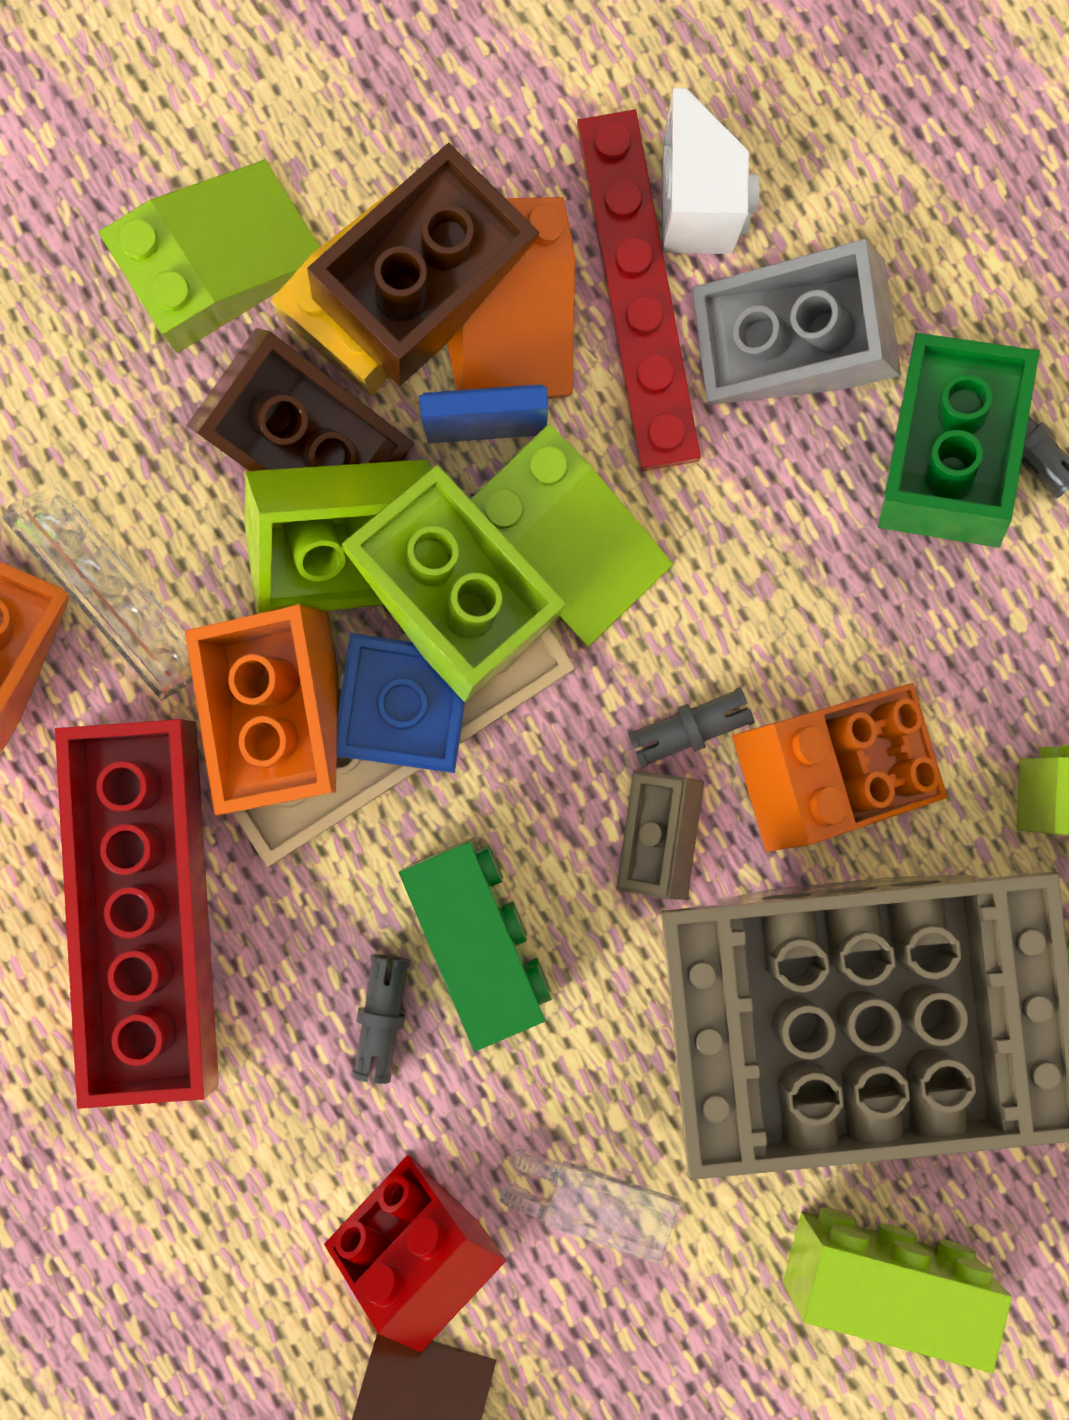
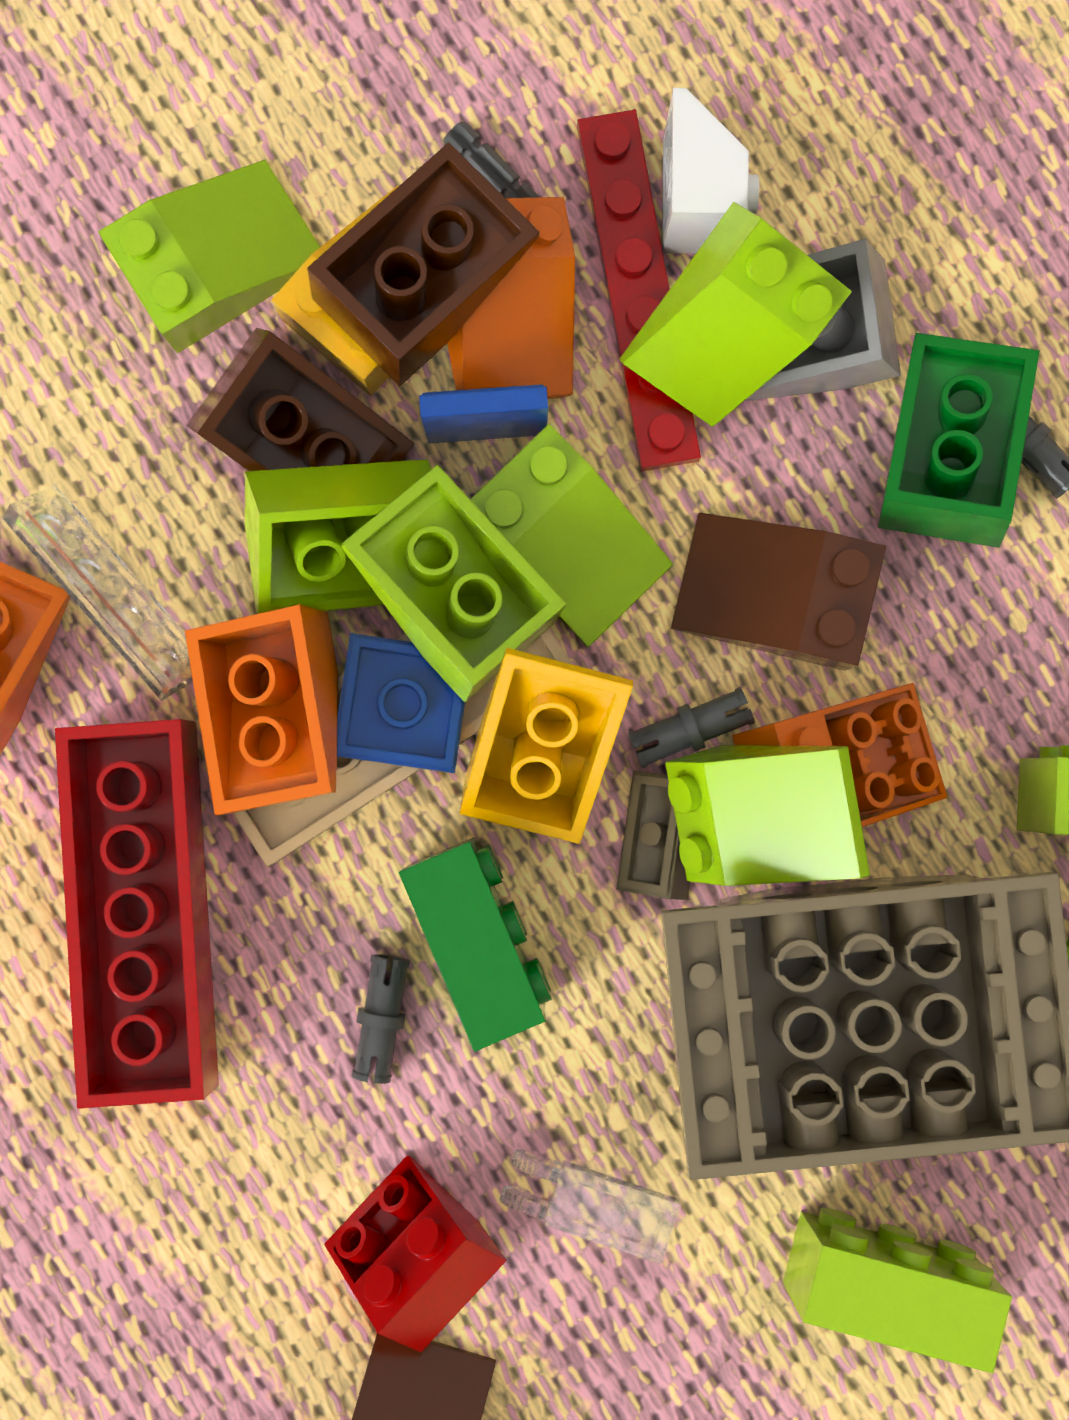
none -> dark grey axle [443,122,539,198]
none -> yellow slope [459,647,633,844]
none -> lime slope [619,201,852,427]
none -> slope [665,745,870,886]
none -> reddish brown slope [670,513,886,671]

